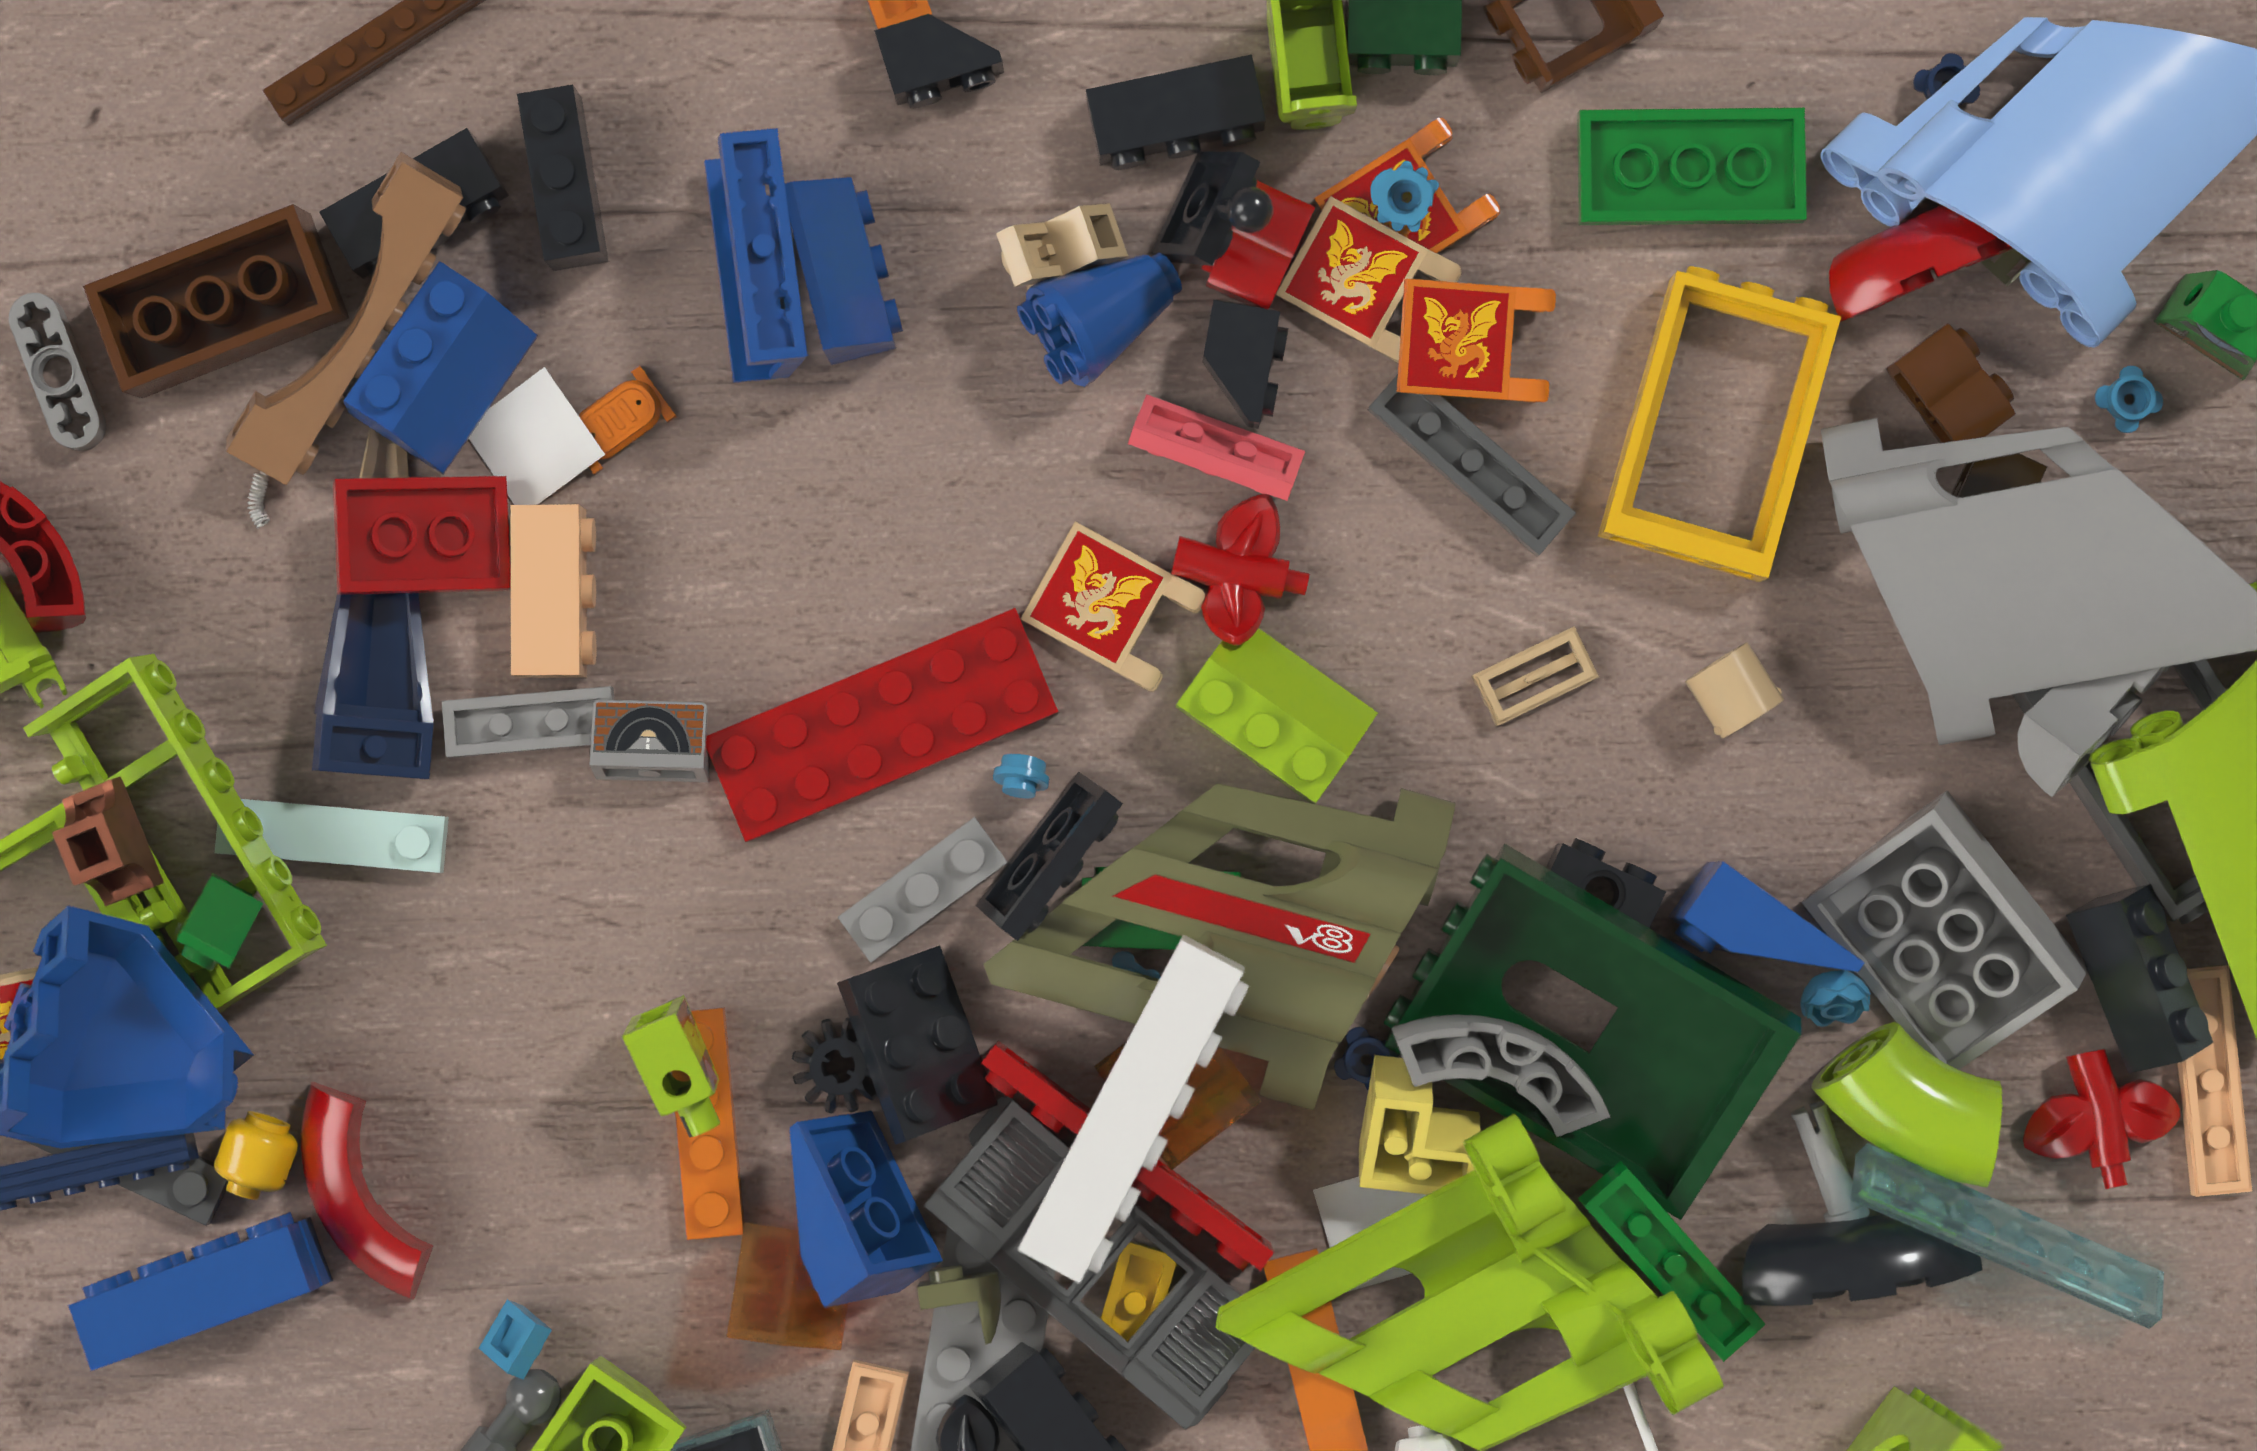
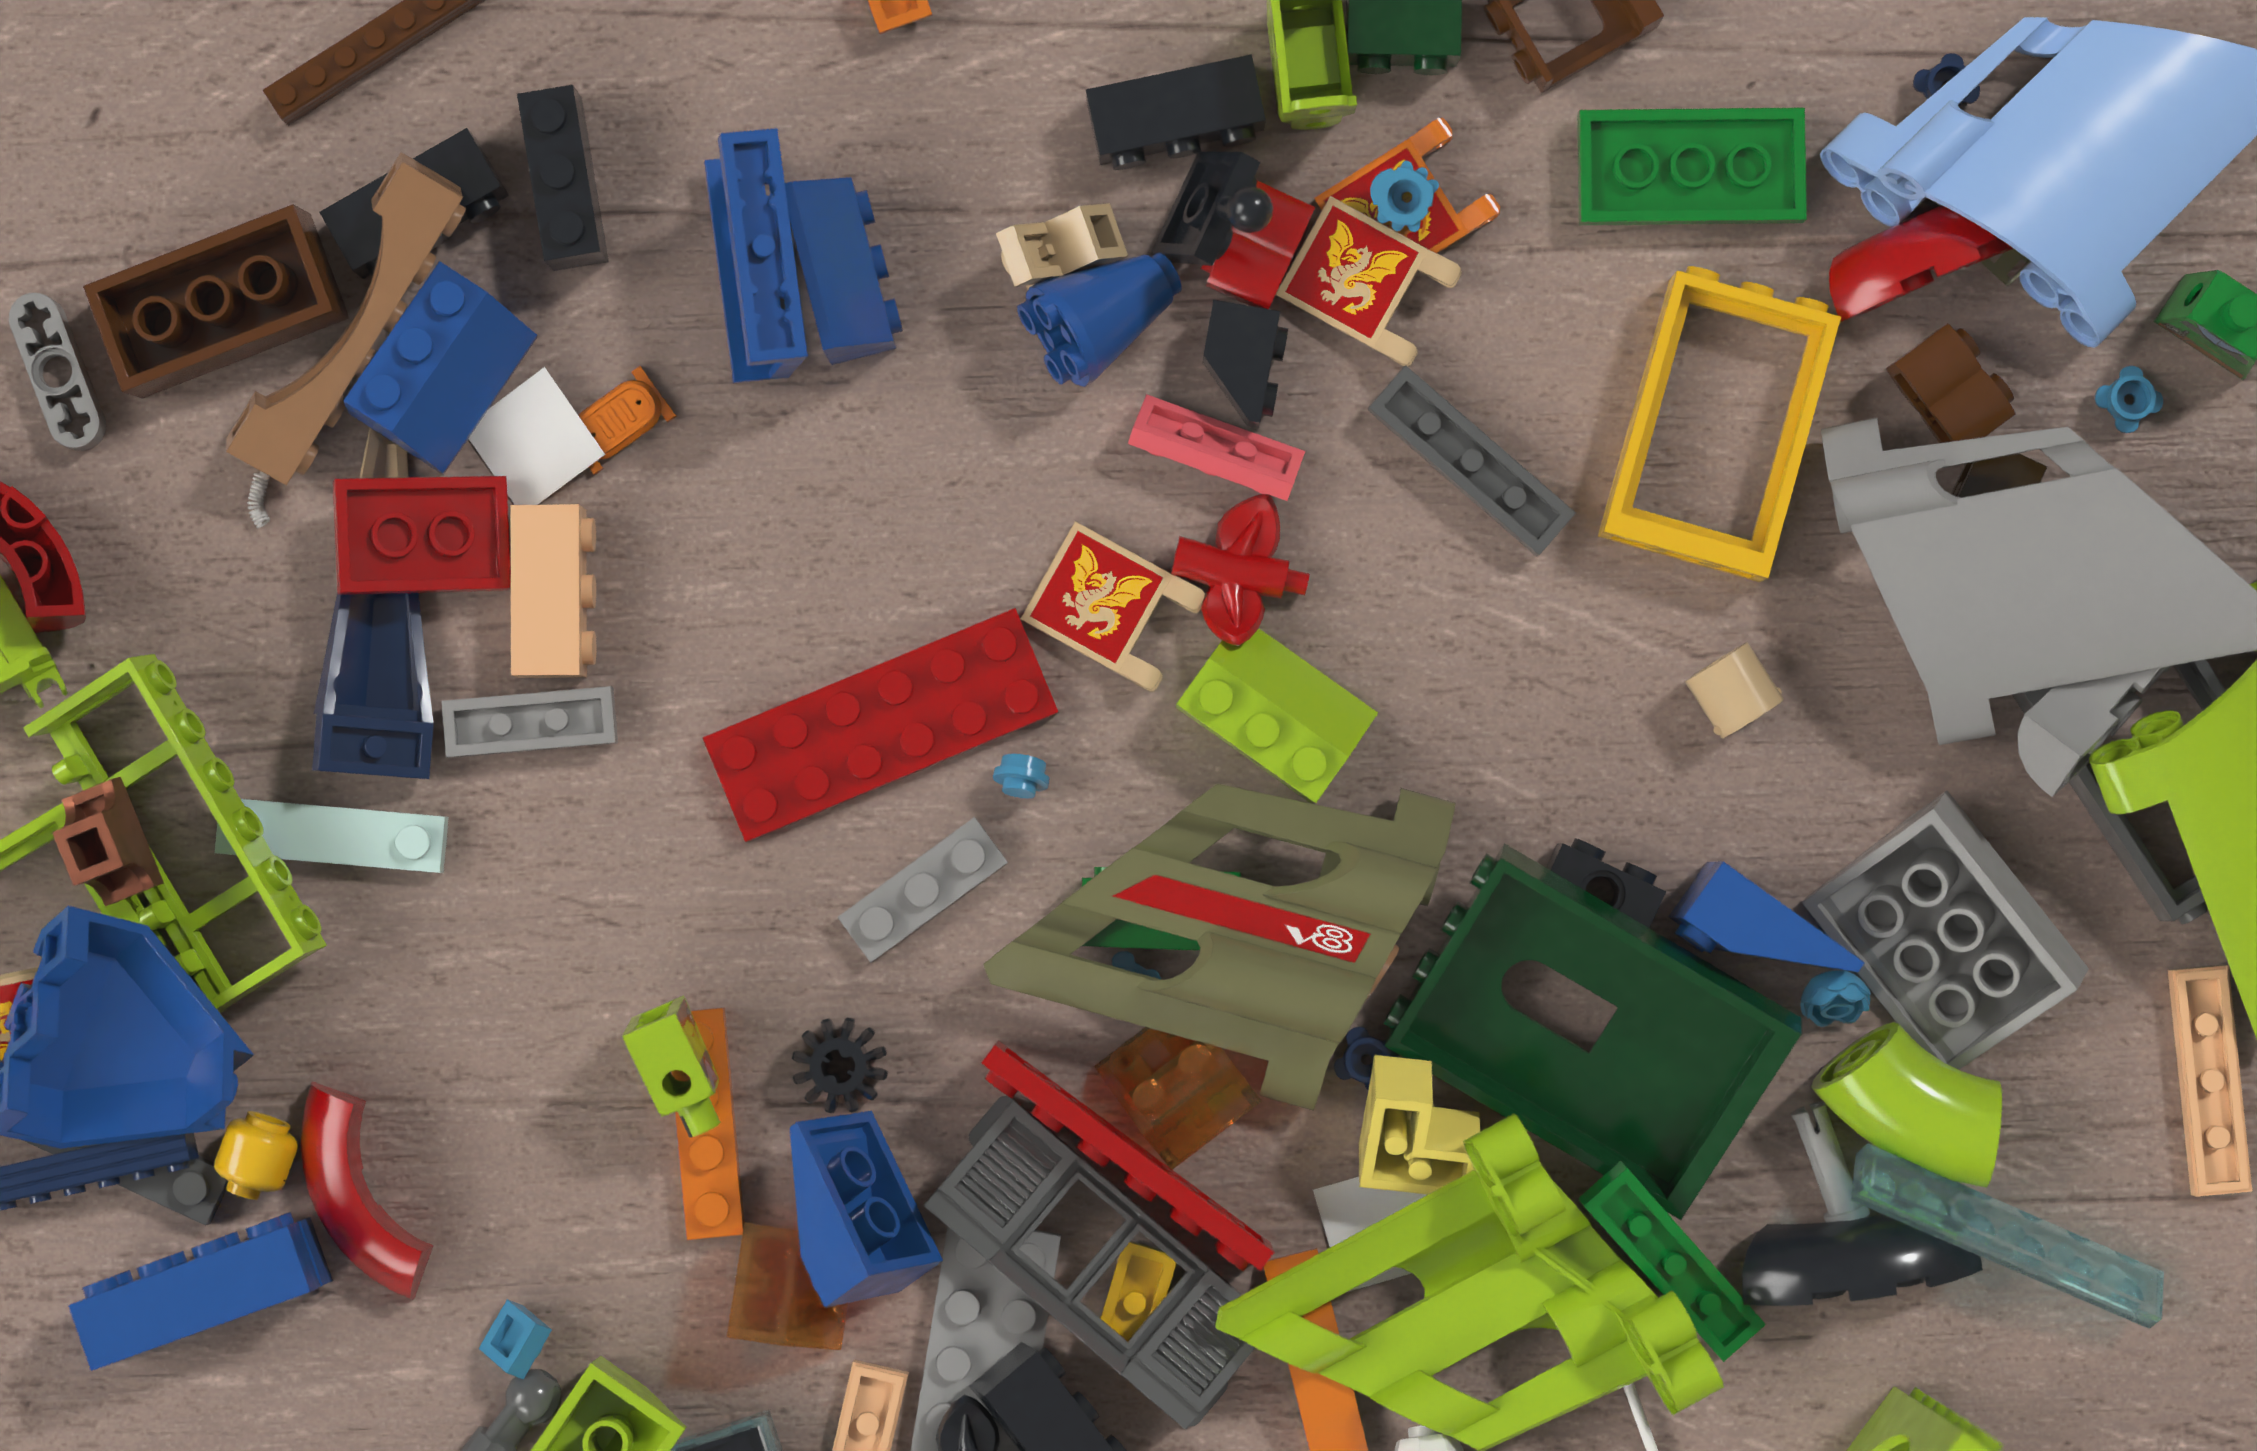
green slope [176,873,263,971] -> none
panel [589,700,710,782] -> none
black plate [837,945,998,1144] -> none
black slope [874,14,1004,109] -> none
olive plate [917,1265,1001,1344] -> none
black plate [976,771,1123,941] -> none
white brick [1018,935,1249,1283] -> none
light grey brick [1392,1015,1610,1137] -> none
flag [1397,279,1556,402] -> none
tan tile [1471,626,1599,726] -> none
red plant [2023,1049,2181,1189] -> none
black brick [2066,883,2214,1074] -> none

